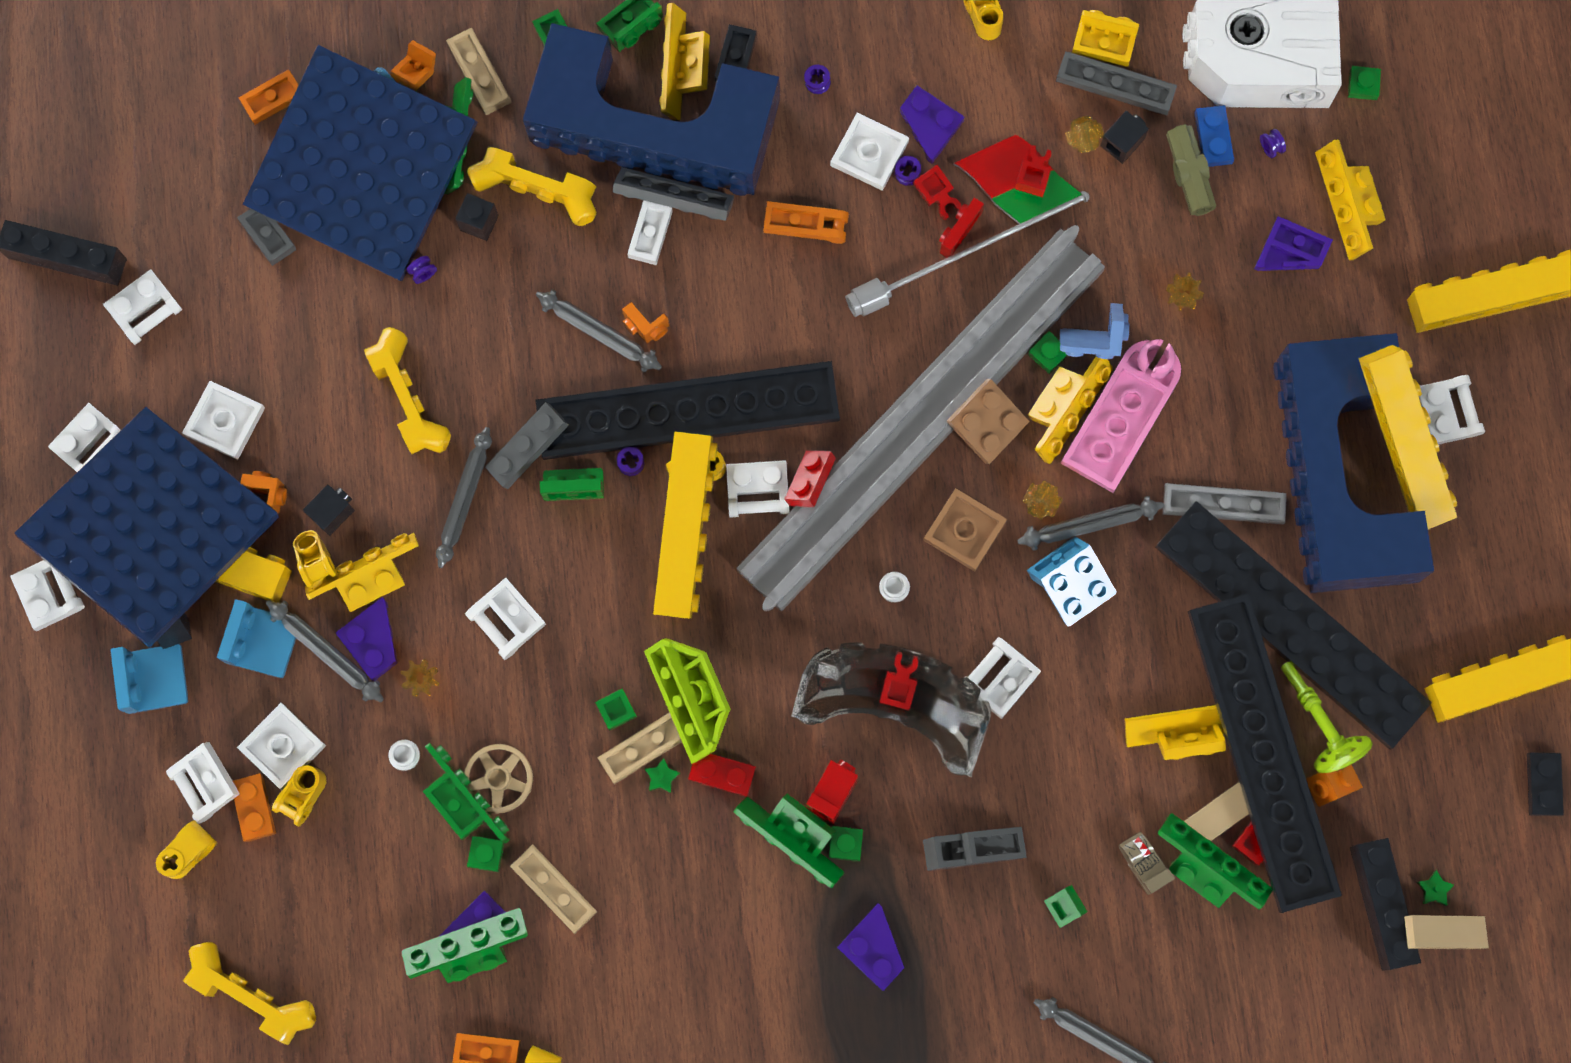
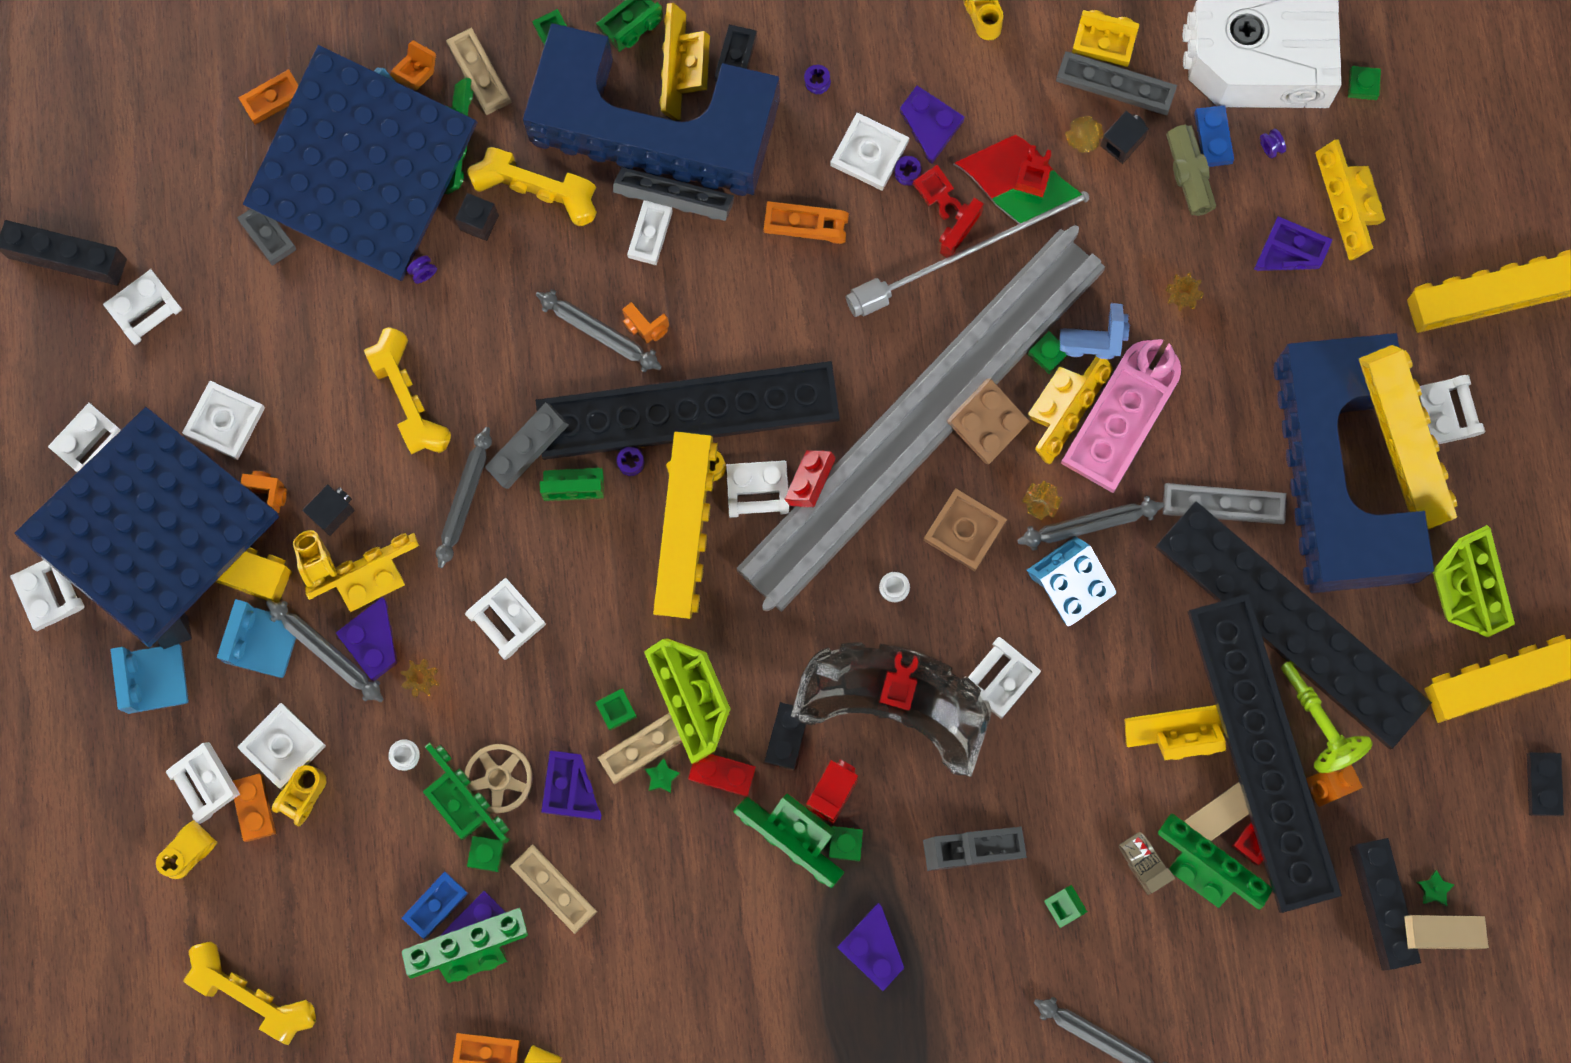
none -> blue plate [402,871,469,940]
none -> dark purple wing [541,750,602,821]
none -> black plate [764,702,810,770]
none -> lime wedge [1433,525,1515,637]

